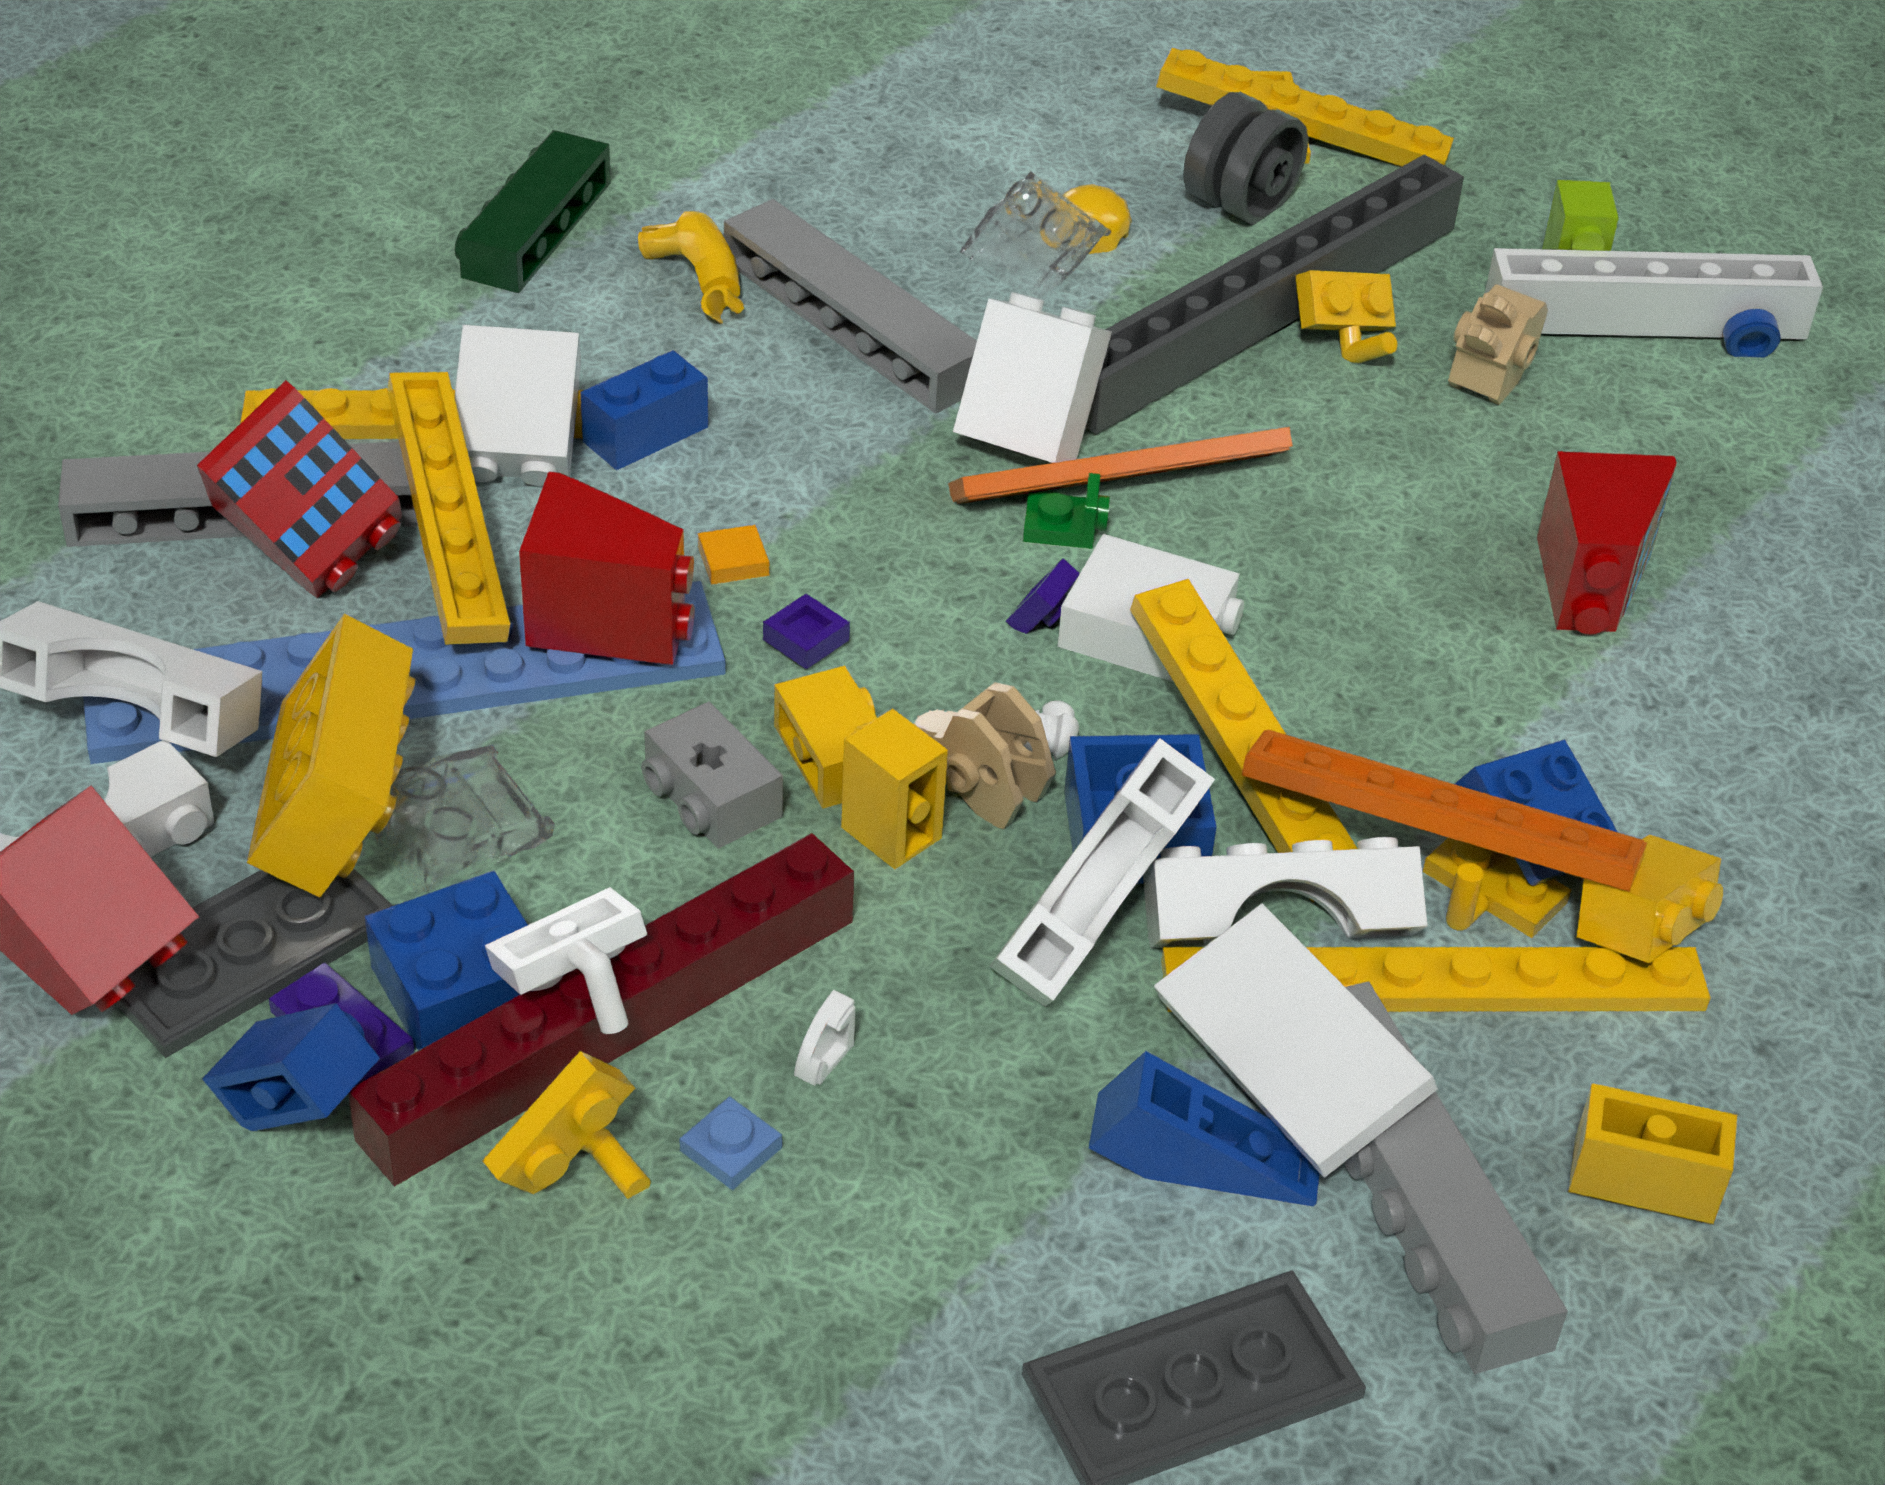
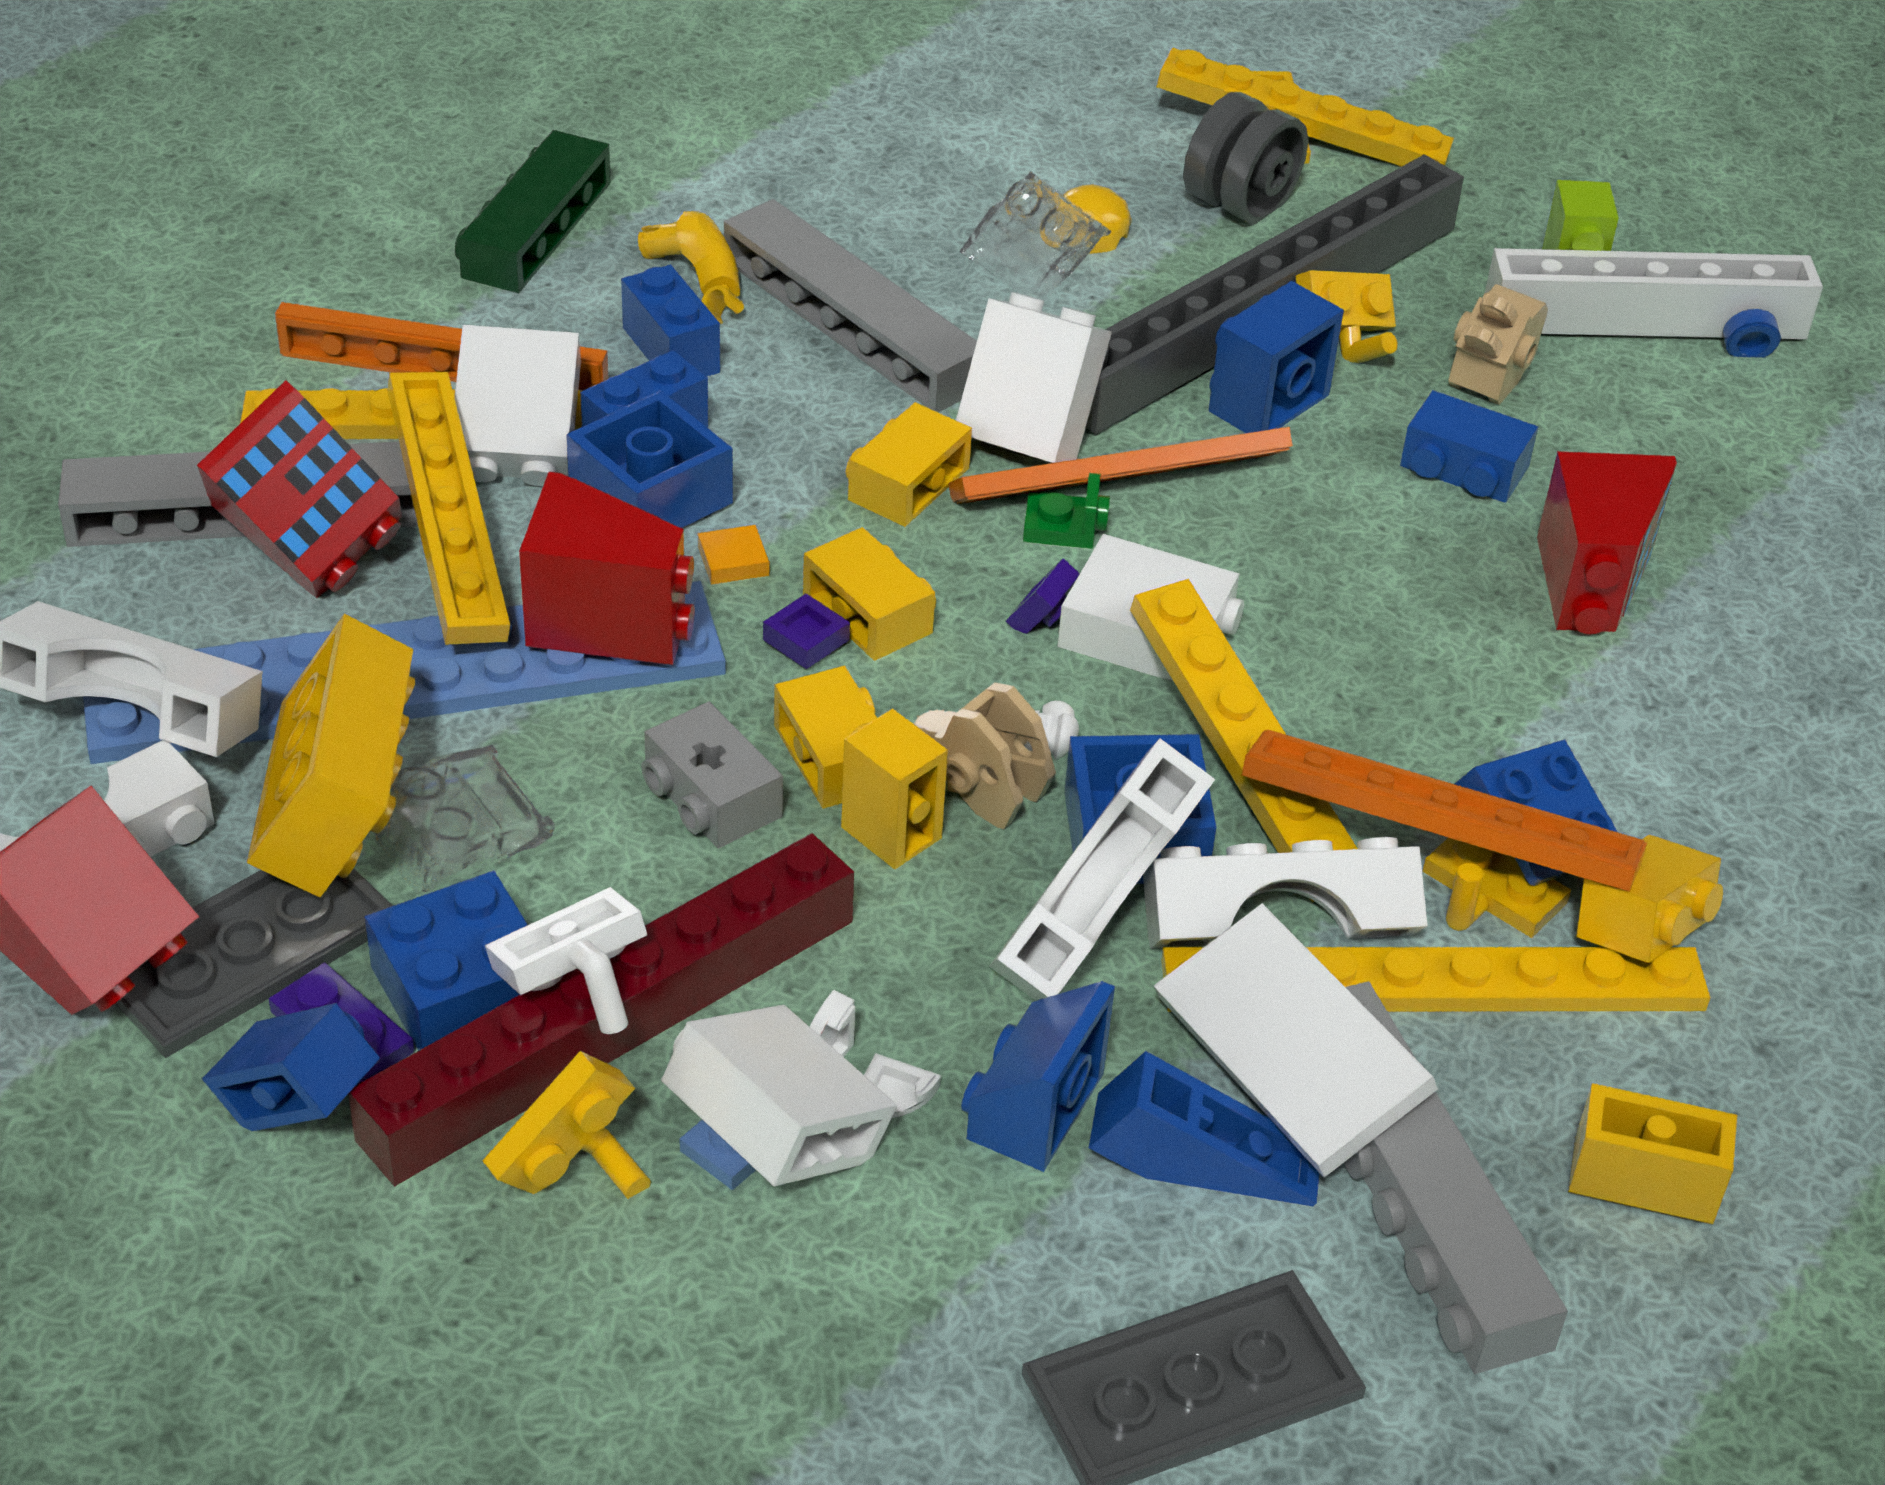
none -> orange tile [275,302,609,390]
none -> blue brick [566,391,733,528]
none -> blue brick [621,265,720,377]
none -> white brick [661,1005,898,1186]
none -> yellow brick [803,527,936,661]
none -> yellow brick [846,402,972,527]
none -> white tile [864,1053,941,1118]
none -> blue slope [961,981,1115,1172]
none -> blue brick [1208,281,1344,433]
none -> blue brick [1400,390,1539,503]

